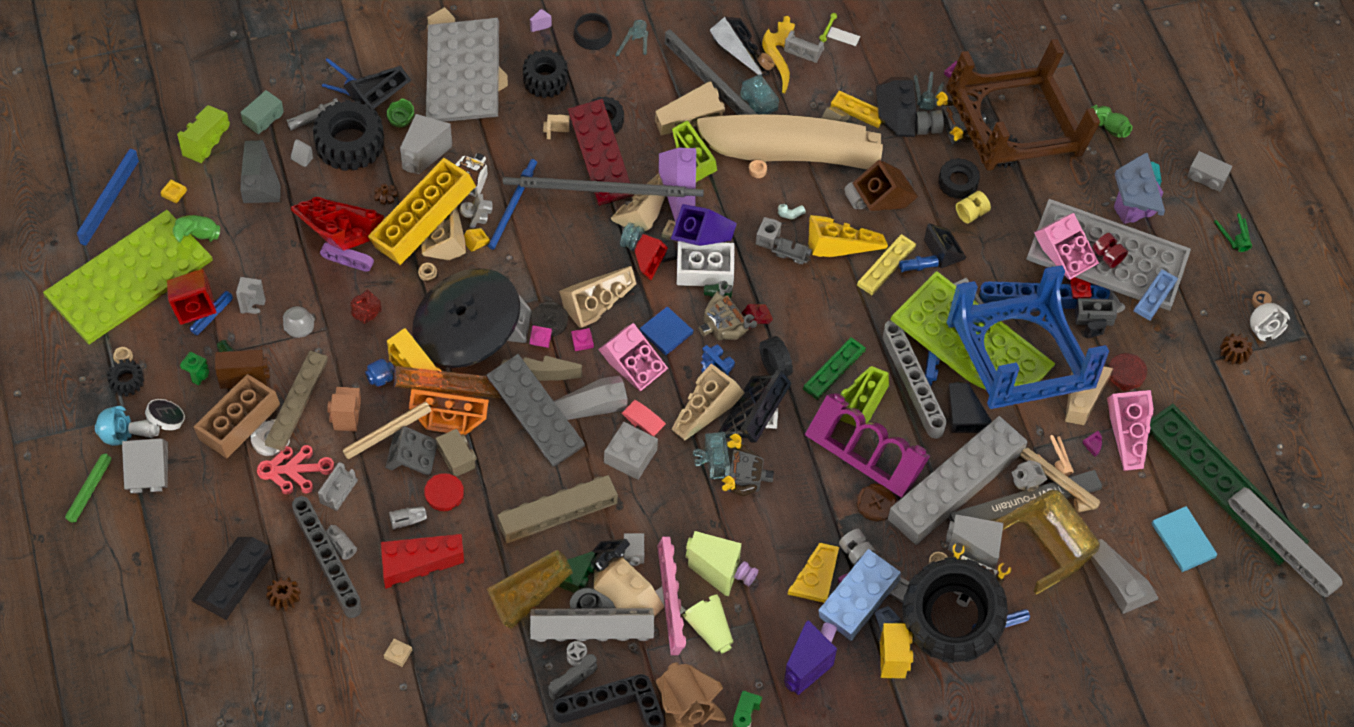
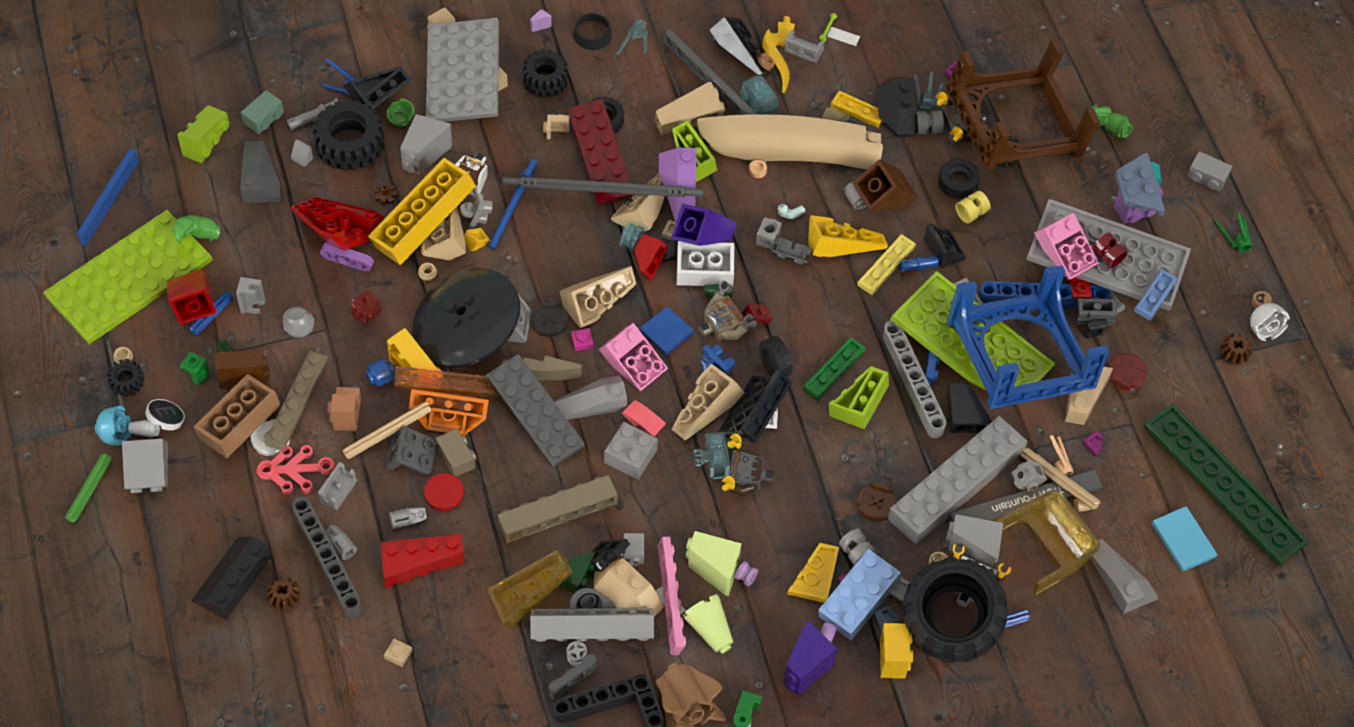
yellow tile [160,180,187,204] -> none
dark pink plate [529,325,552,348] -> none
magenta fence [805,393,930,498] -> none
bright pink wedge [1107,390,1153,471] -> none
light grey beam [1228,488,1343,597] -> none

